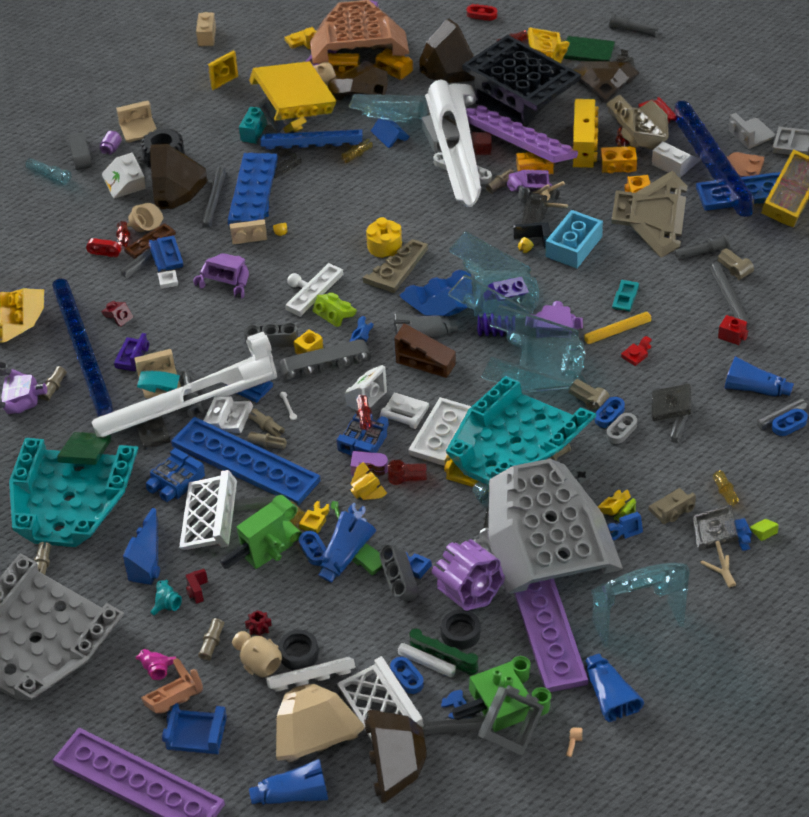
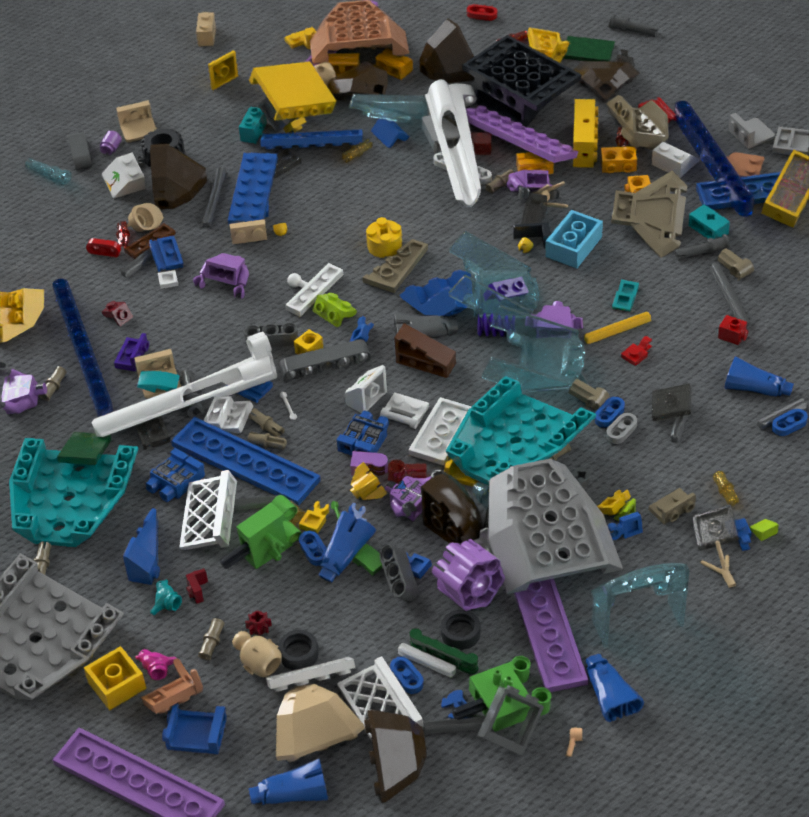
clear red axle [356,395,372,430] -> none
none -> yellow brick [84,646,146,711]
none -> torso [385,470,443,521]
none -> dark brown brick [421,473,483,545]
none -> teal brick [688,205,730,239]

